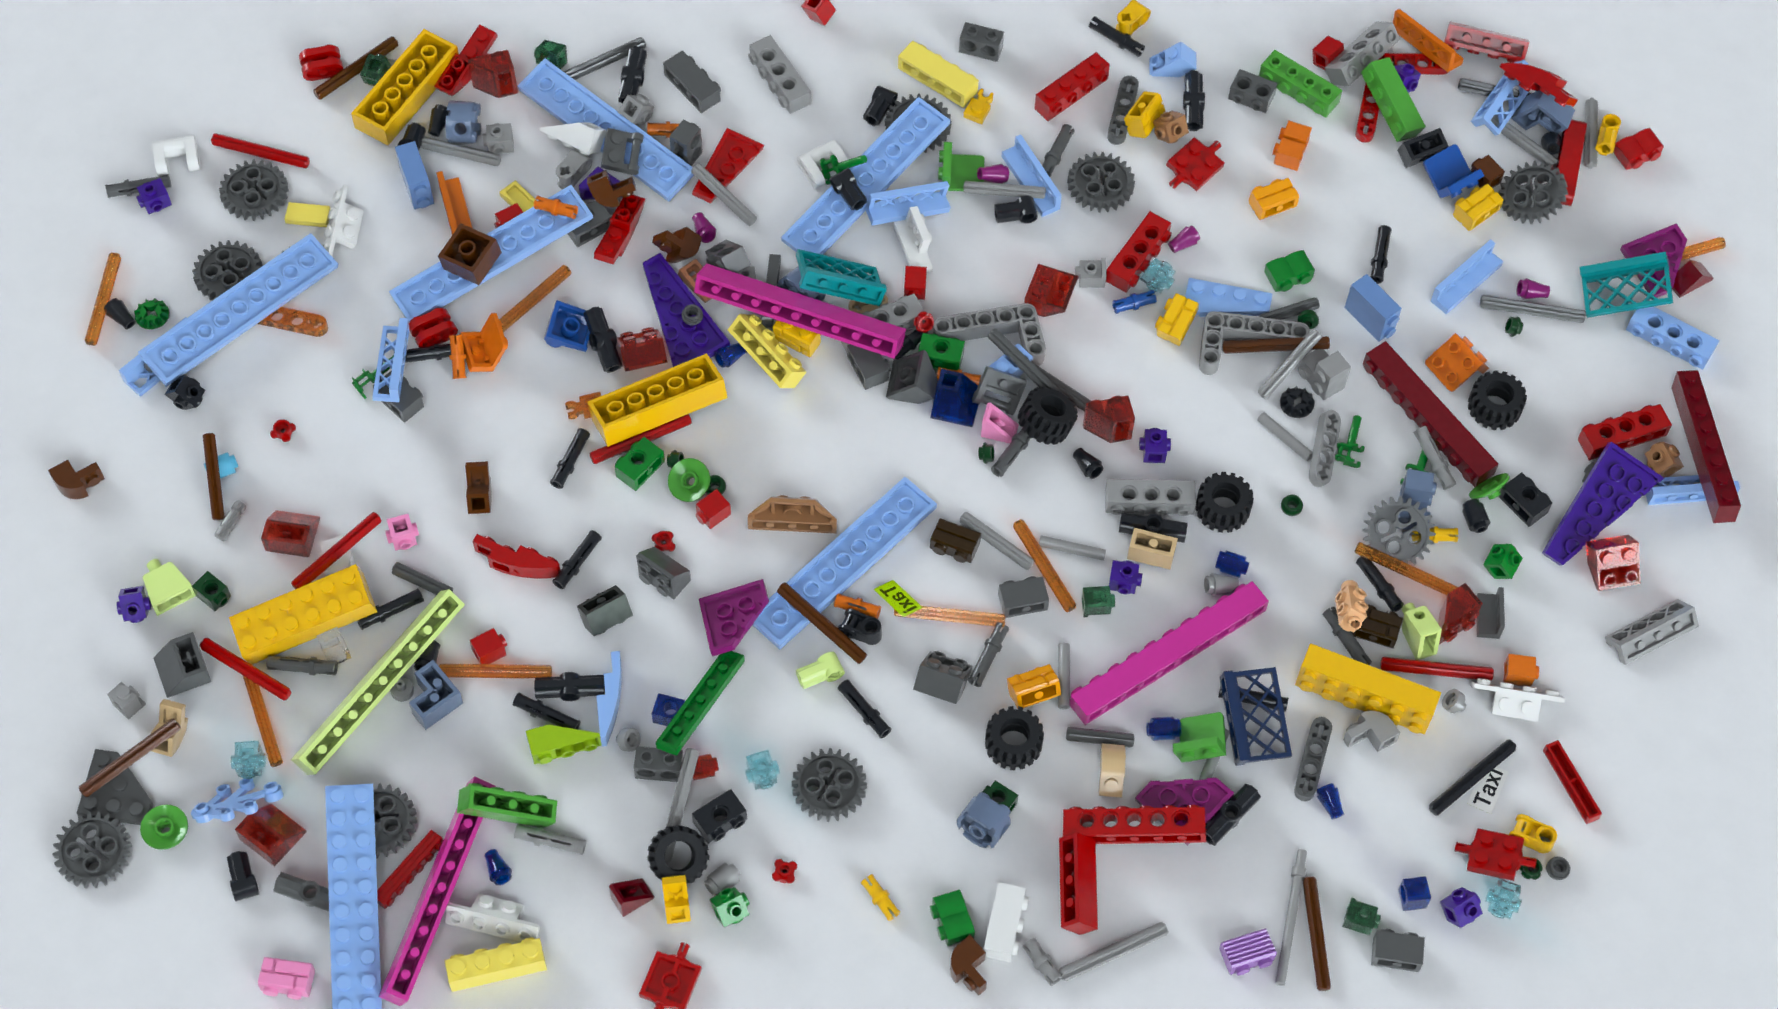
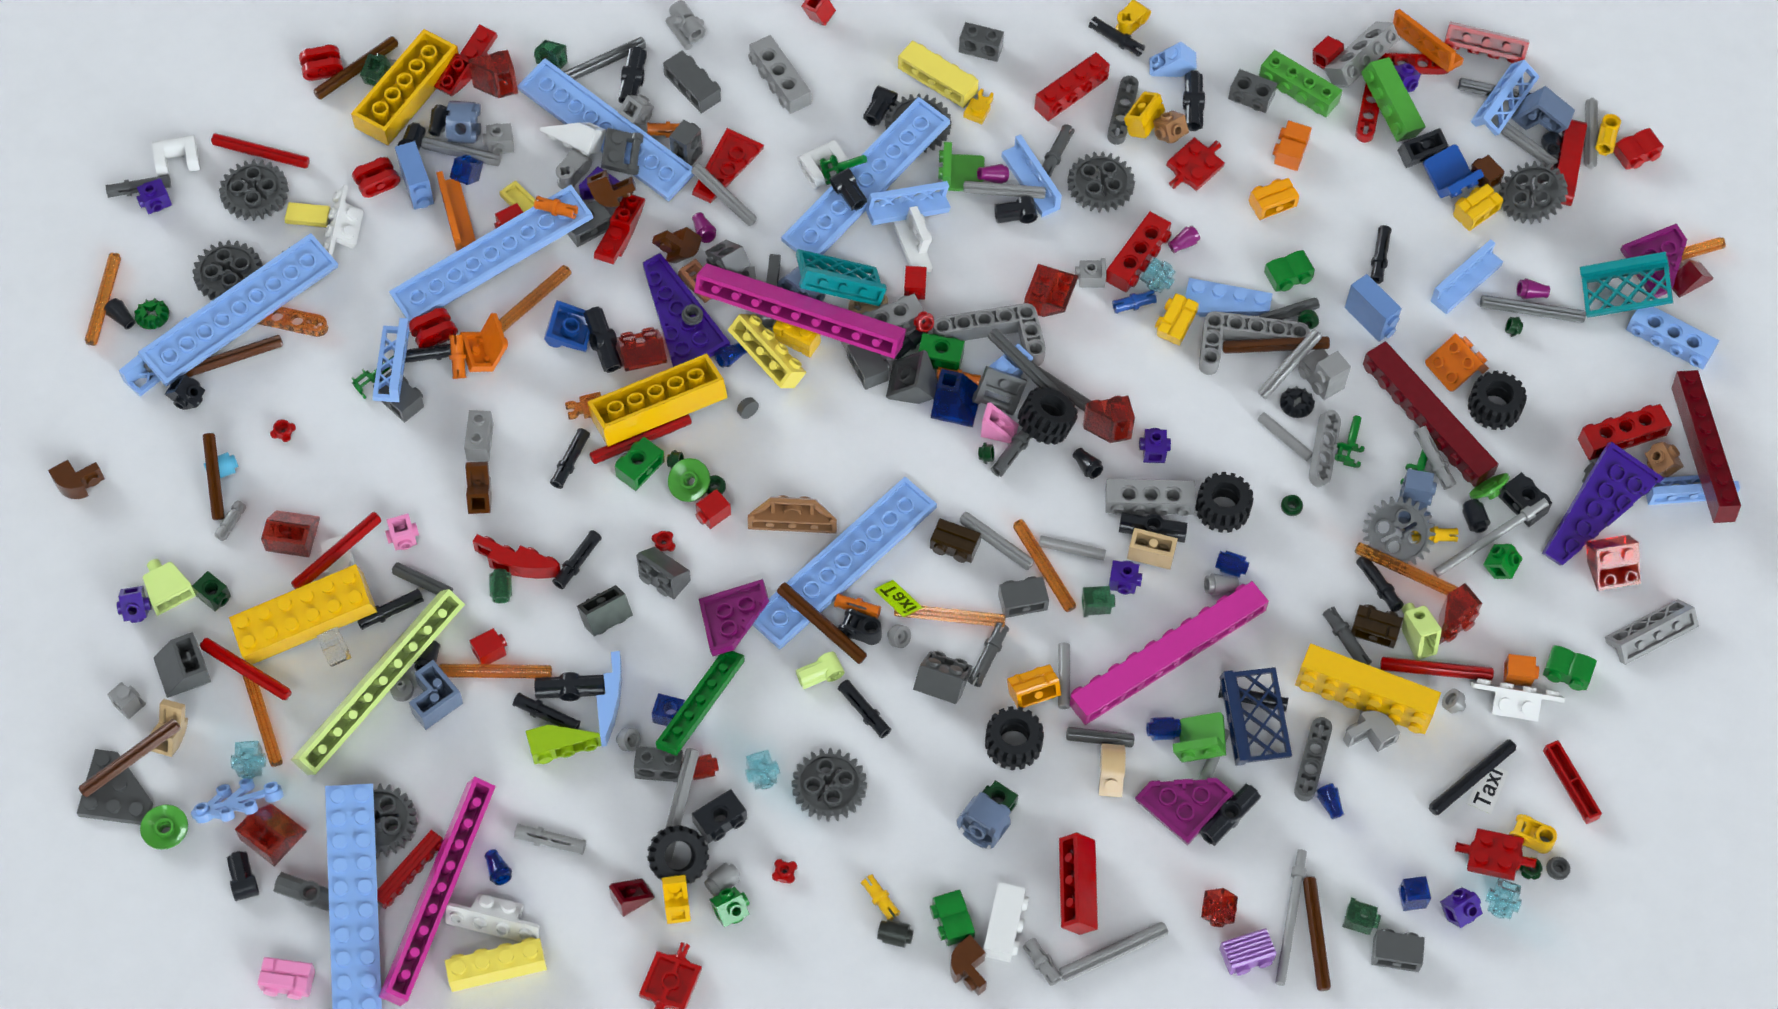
dark grey gear [52,812,133,889] -> none
dark grey pin [266,655,338,675] -> none
reddish brown brick [438,223,502,285] -> none
bright green brick [457,783,557,828] -> none
red brick [1063,805,1206,844] -> none
light nougat brick [1335,580,1369,633] -> none
dark grey panel [1476,587,1505,639] -> none
red slope [1499,63,1578,107] -> none
none -> reddish brown axle [184,335,283,377]
none -> red brick [352,157,400,198]
none -> clear blue brick [449,154,484,185]
none -> light grey brick [464,410,494,462]
none -> clear green brick [489,568,512,604]
none -> light grey pin [665,0,706,50]
none -> dark grey tile [737,397,759,419]
none -> pearl dark grey brick [877,919,914,948]
none -> light grey tile [887,624,911,648]
none -> clear red brick [1201,888,1238,927]
none -> light grey bar [1433,498,1549,577]
none -> green brick [1543,645,1597,691]

